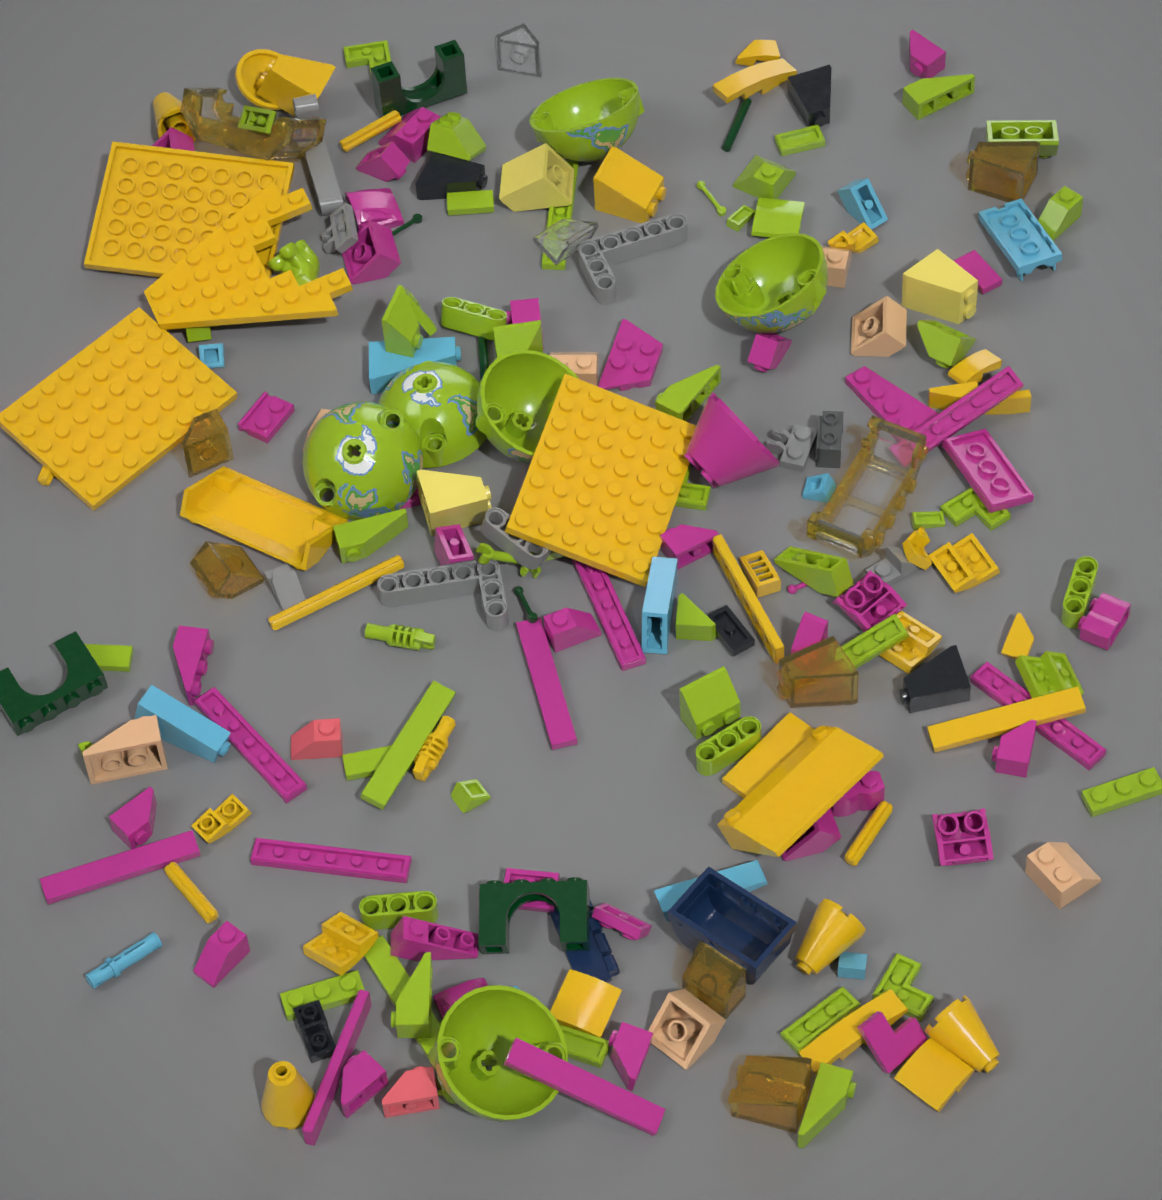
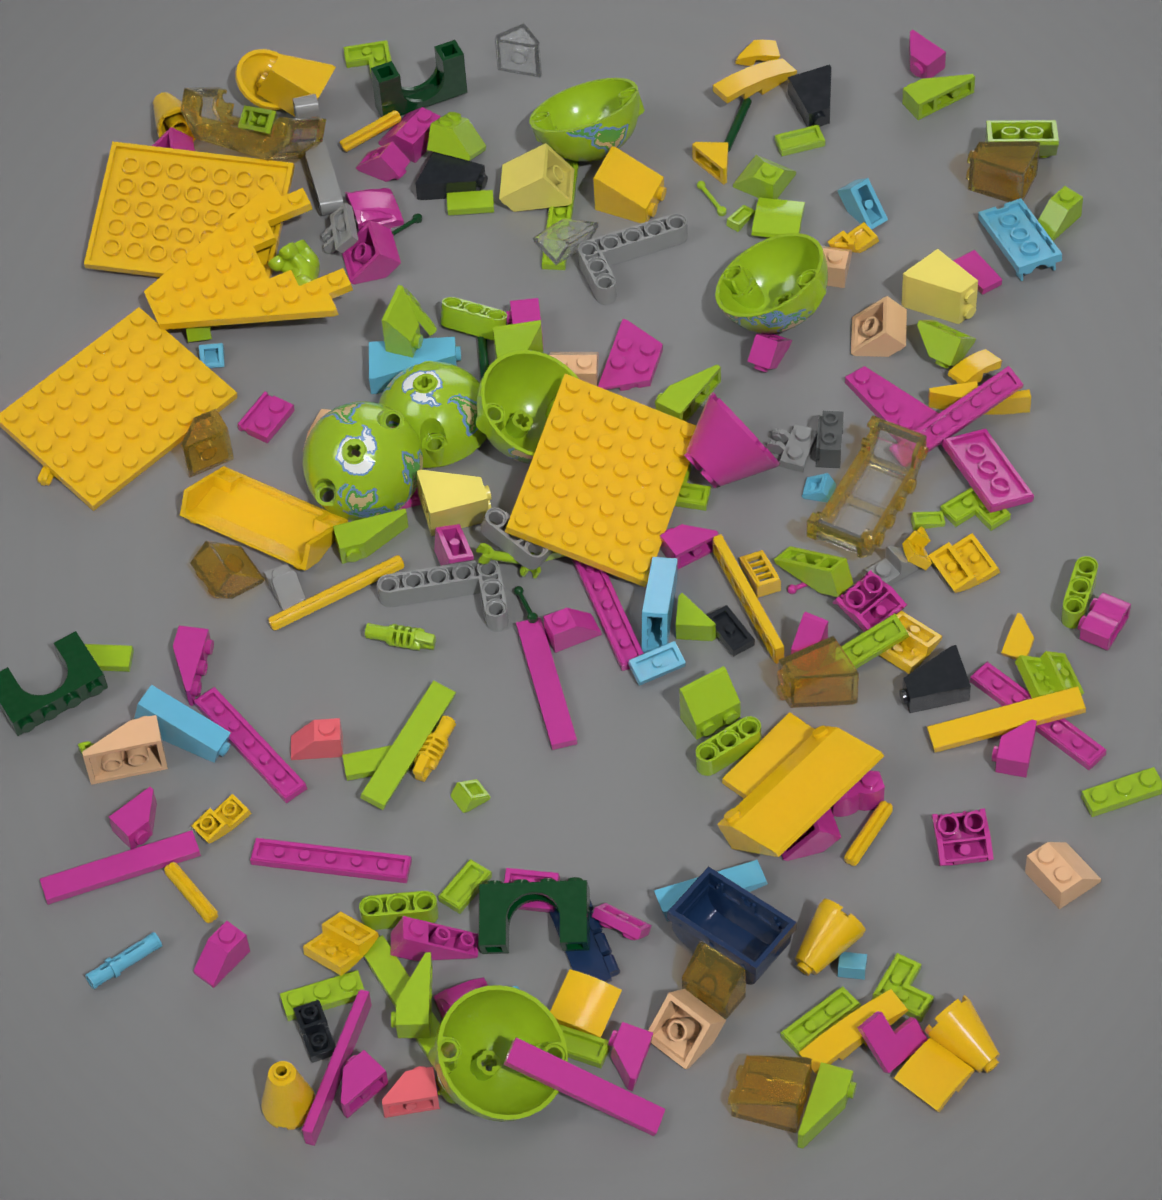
none -> lime tile [438,859,492,914]
none -> medium azure plate [628,641,686,686]
none -> yellow slope [692,142,728,185]

